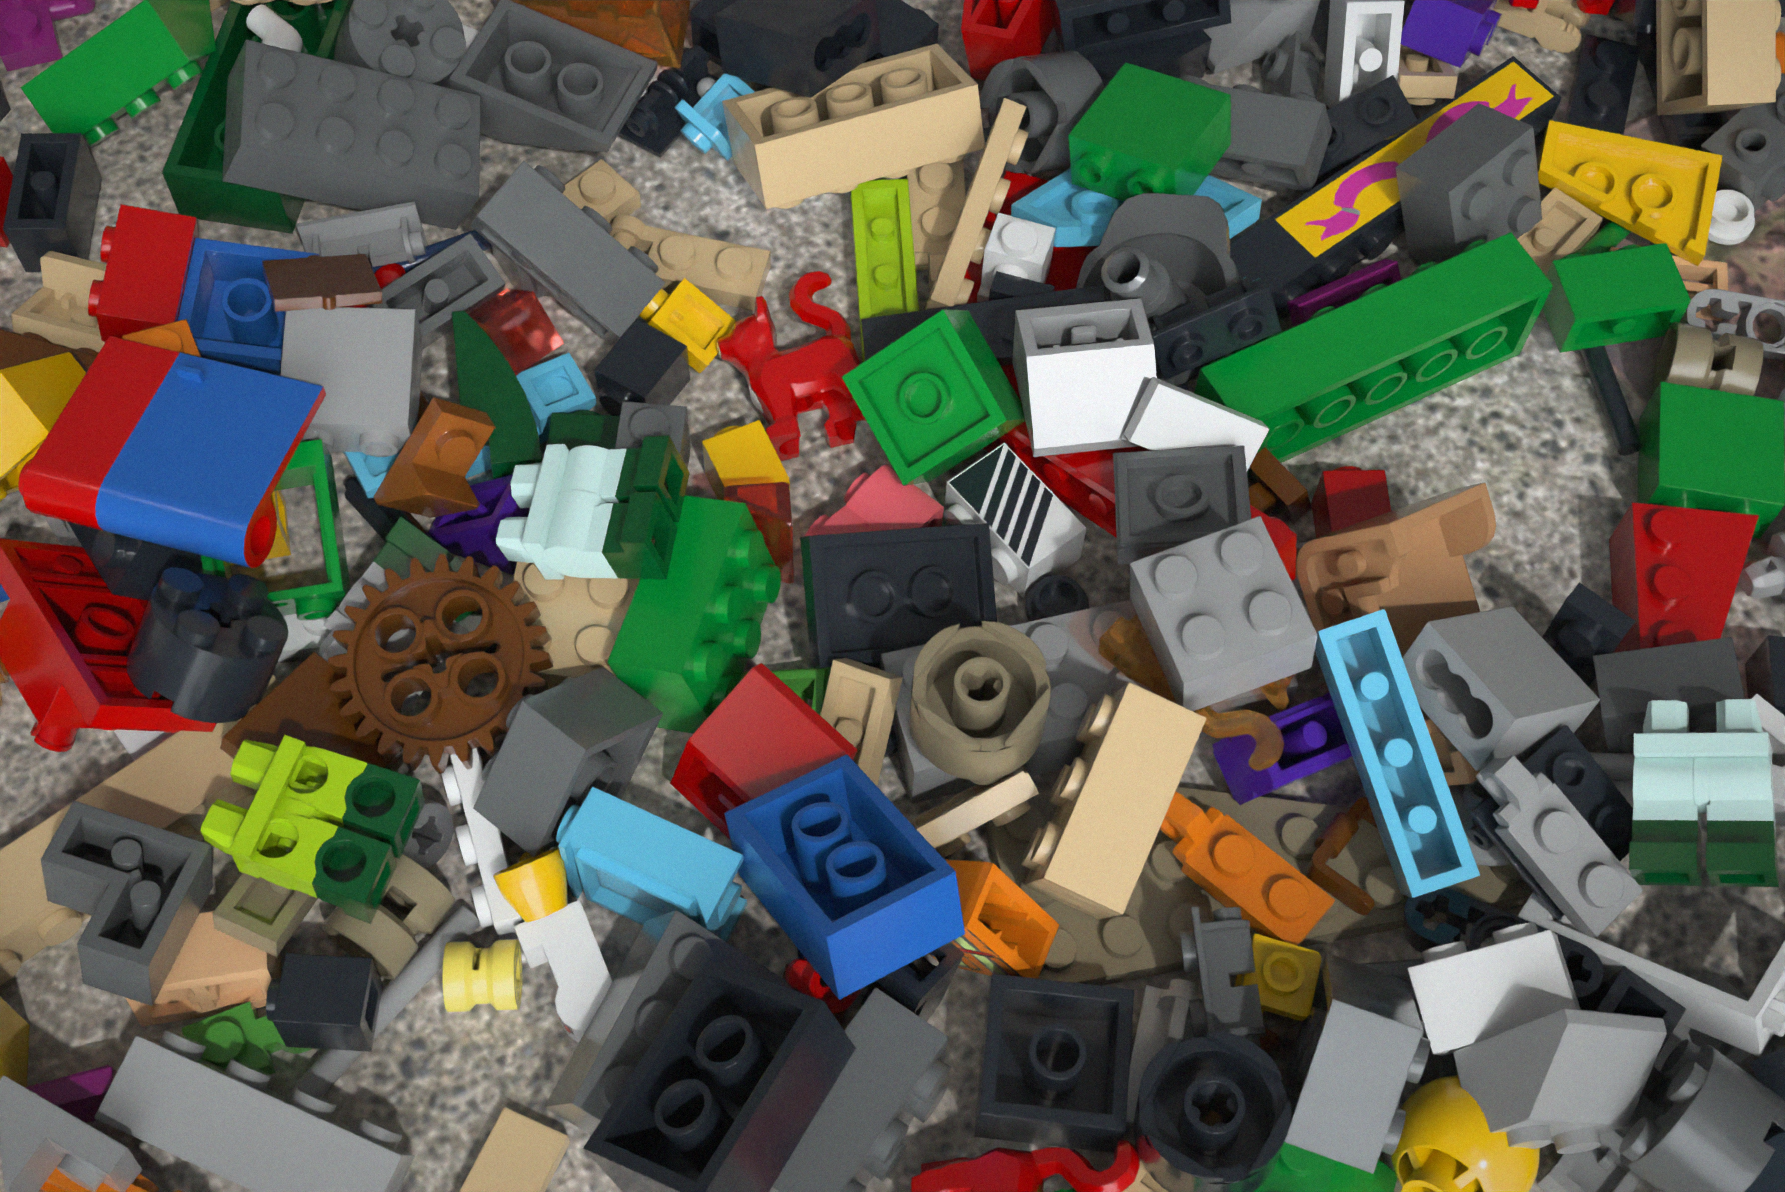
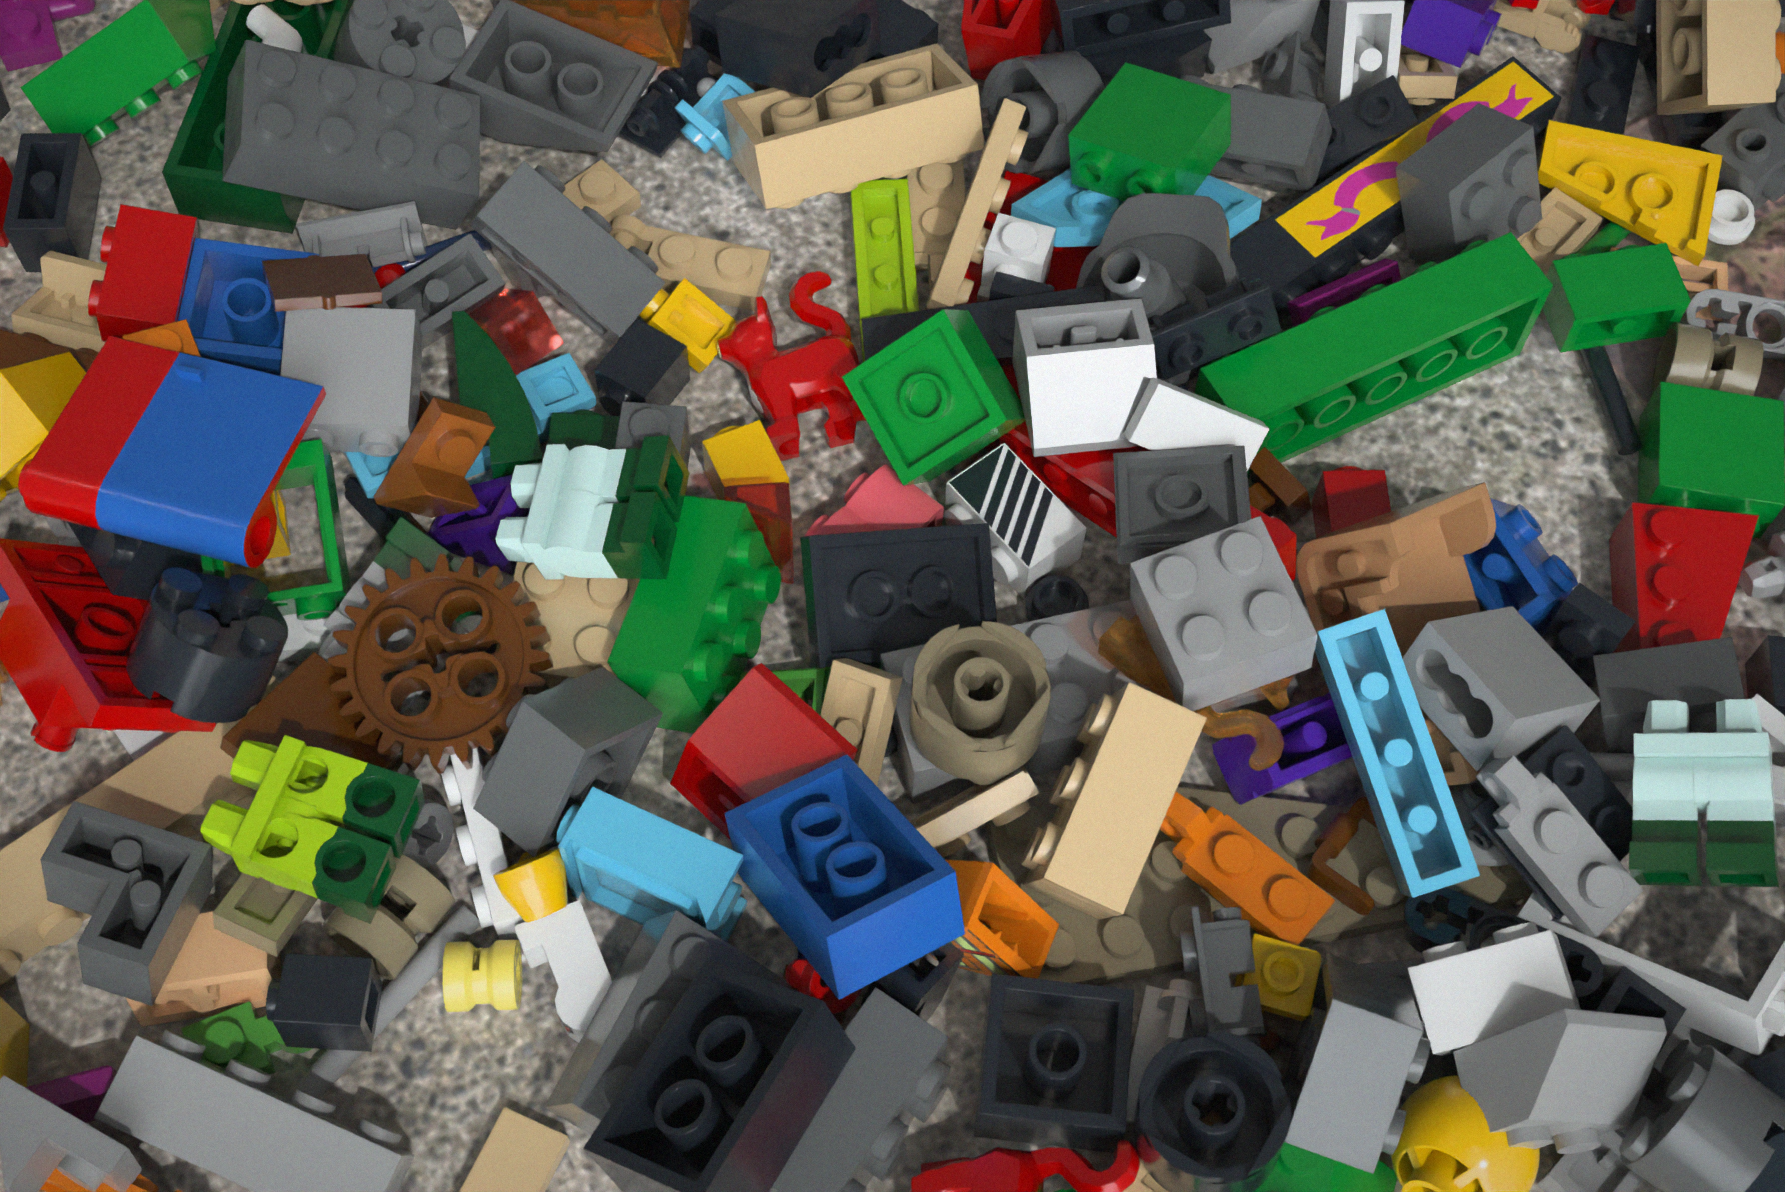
none -> blue brick [1463,498,1578,637]

